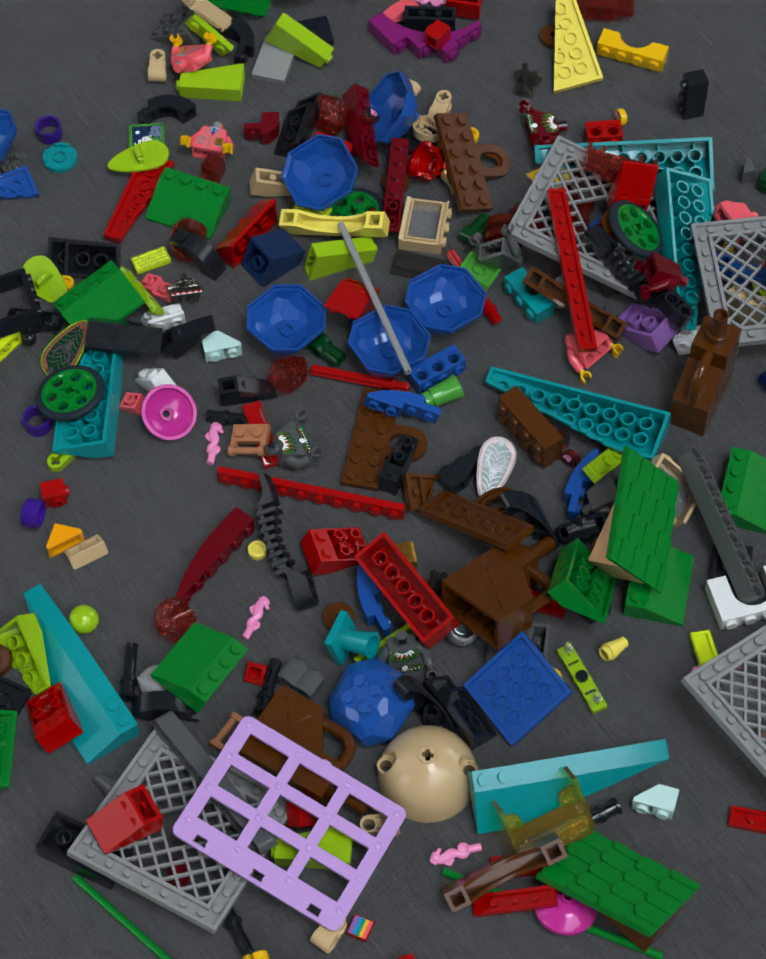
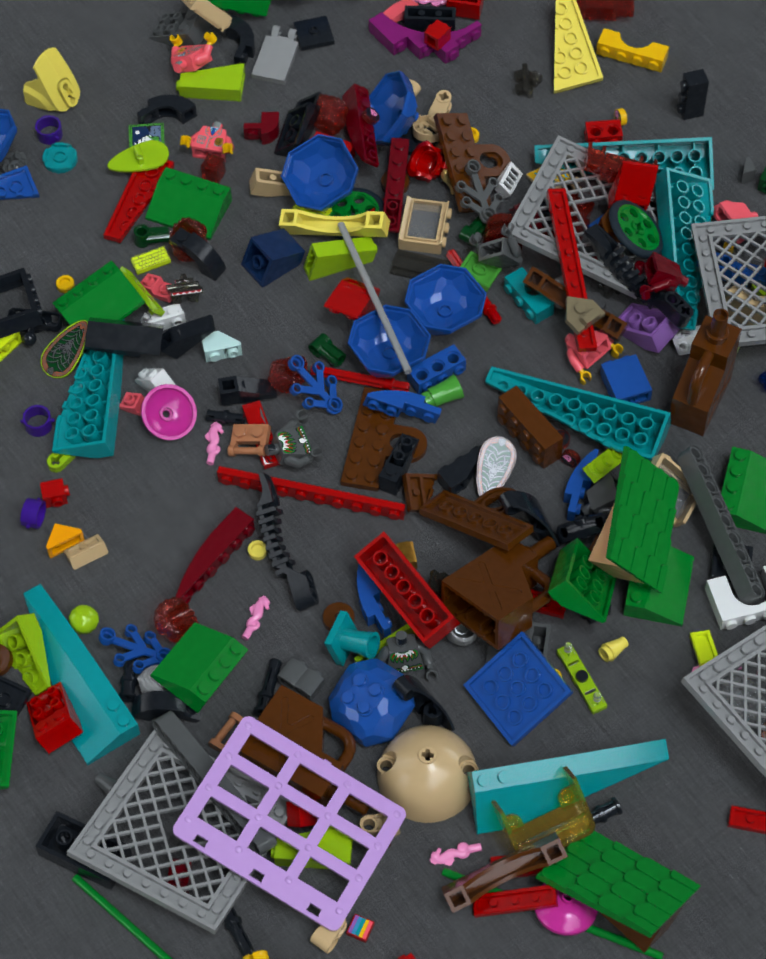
lime shield [22,255,68,303] -> none
wedge [36,365,105,421] -> none
black slope [48,237,122,277] -> none
red slope [86,784,163,855] -> none
tan piece [148,49,166,82] -> none
lime plate [185,13,234,57] -> none
red slope [216,198,278,269] -> none
red slope [243,661,269,686] -> none
blue rock [246,284,326,357] -> none
lime slope [265,12,334,68] -> none
red slope [300,527,366,575] -> none
black slope [423,675,497,751] -> none
dark red torso [519,99,568,150] -> none
reddish brown piece [540,24,555,49] -> none
light aqua slope [631,784,680,820] -> none
none -> light yellow piece [23,47,80,112]
none -> blue plant [99,624,171,674]
none -> dark green piece [134,224,170,248]
none -> blue plant [288,355,343,415]
none -> dark grey plant [455,159,504,224]
none -> white slope [493,162,523,199]
none -> dark tan plate [565,296,605,336]
none -> blue brick [600,354,652,404]

